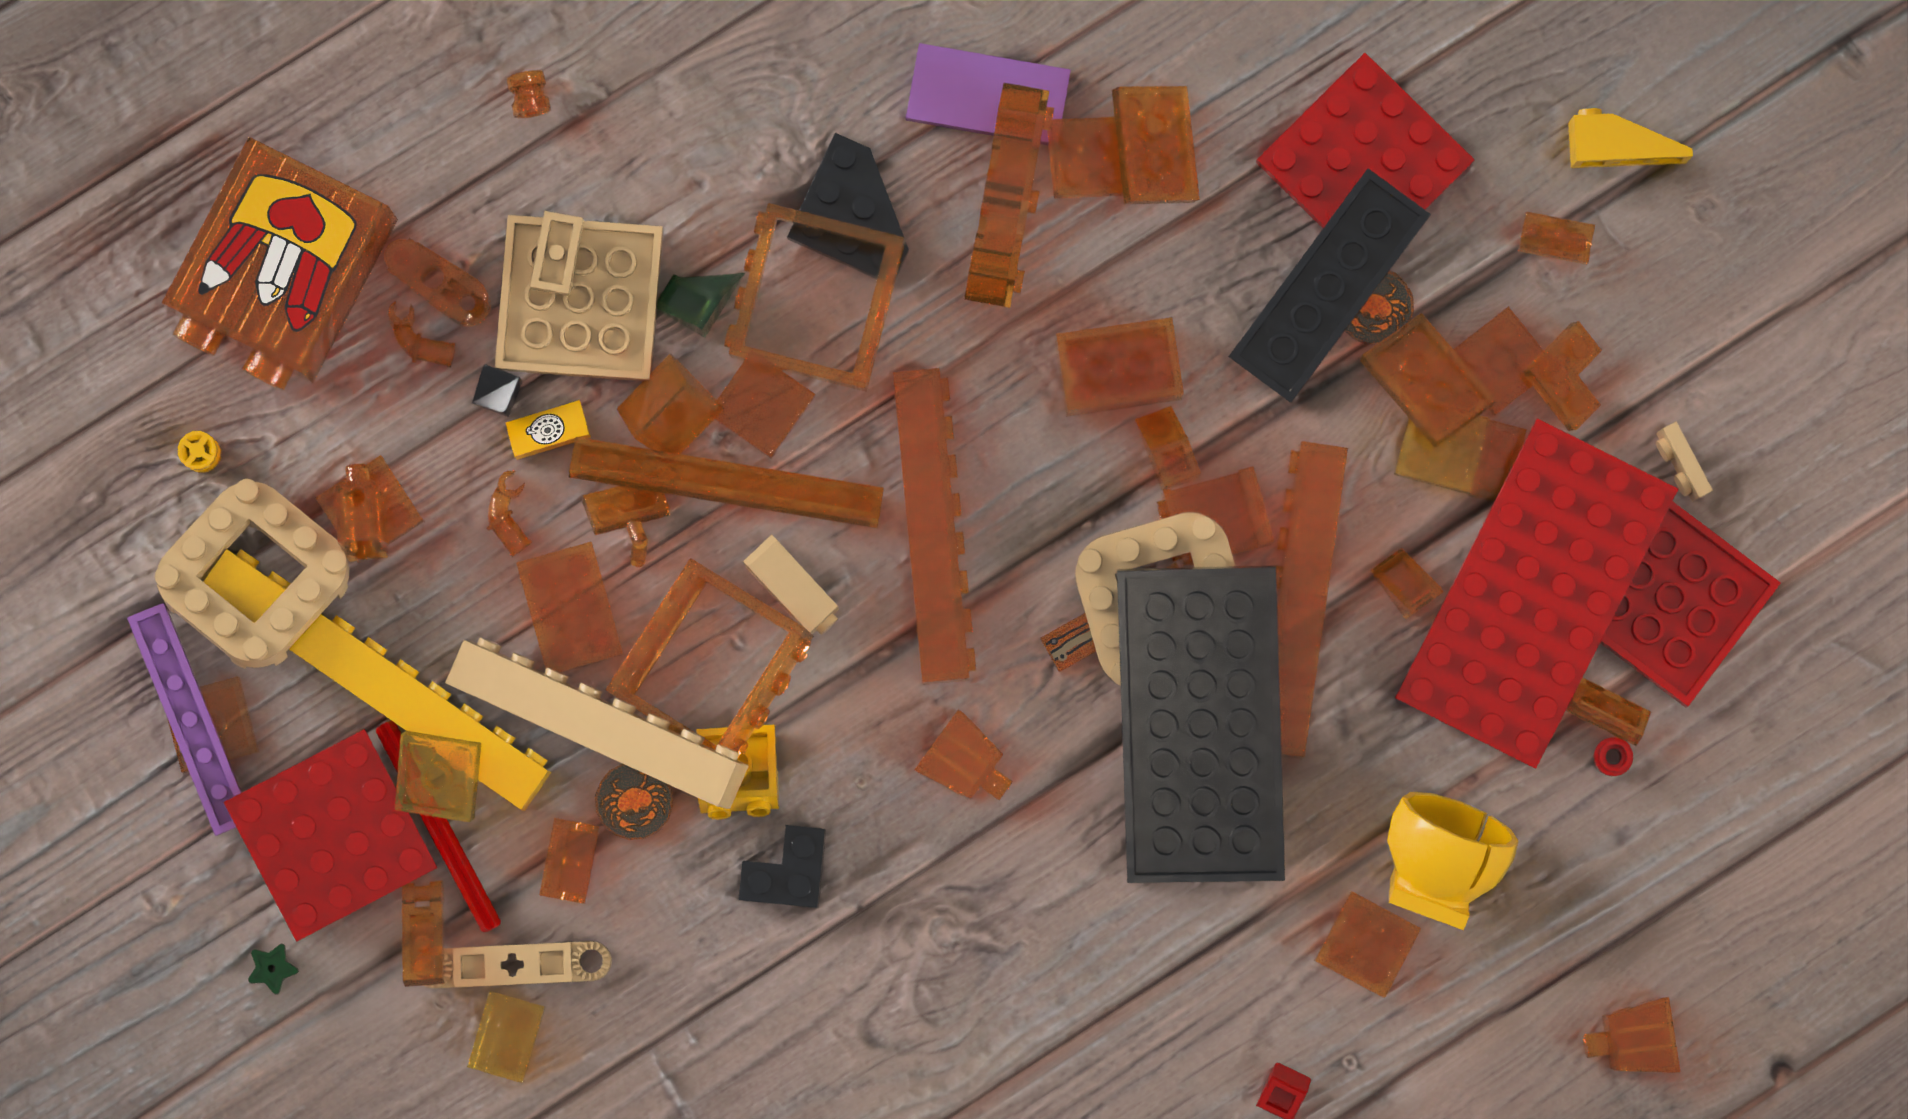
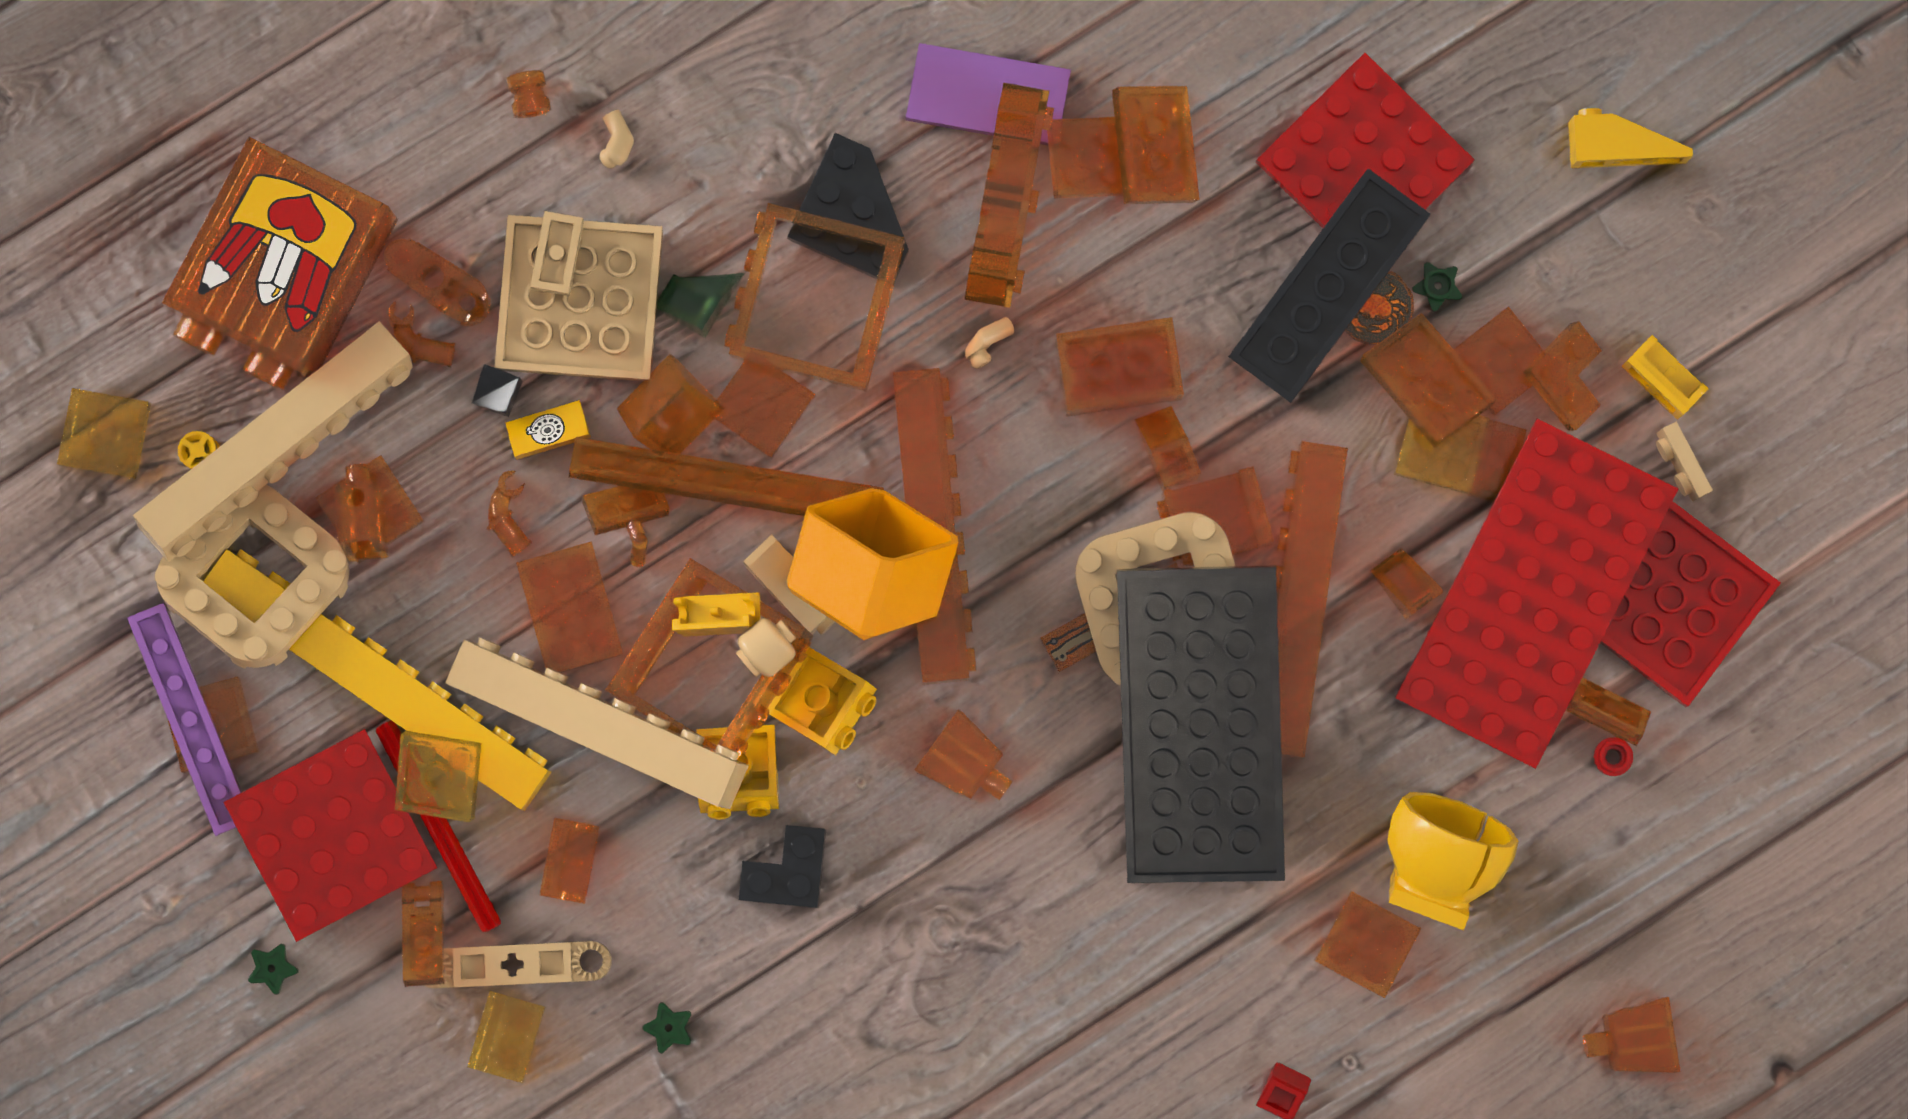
clear orange tile [595,764,674,840] -> none
clear orange hips [1518,212,1595,265] -> none
none -> clear yellow plate [57,388,151,479]
none -> tan brick [133,321,413,562]
none -> tan arm [600,110,634,168]
none -> dark green plate [642,1002,691,1054]
none -> yellow hinge [672,592,760,637]
none -> tan head [736,618,796,677]
none -> yellow plate [765,645,877,756]
none -> light orange plate [787,488,959,640]
none -> tan arm [965,317,1014,369]
none -> dark green plate [1412,262,1462,311]
none -> yellow hinge [1621,335,1709,420]

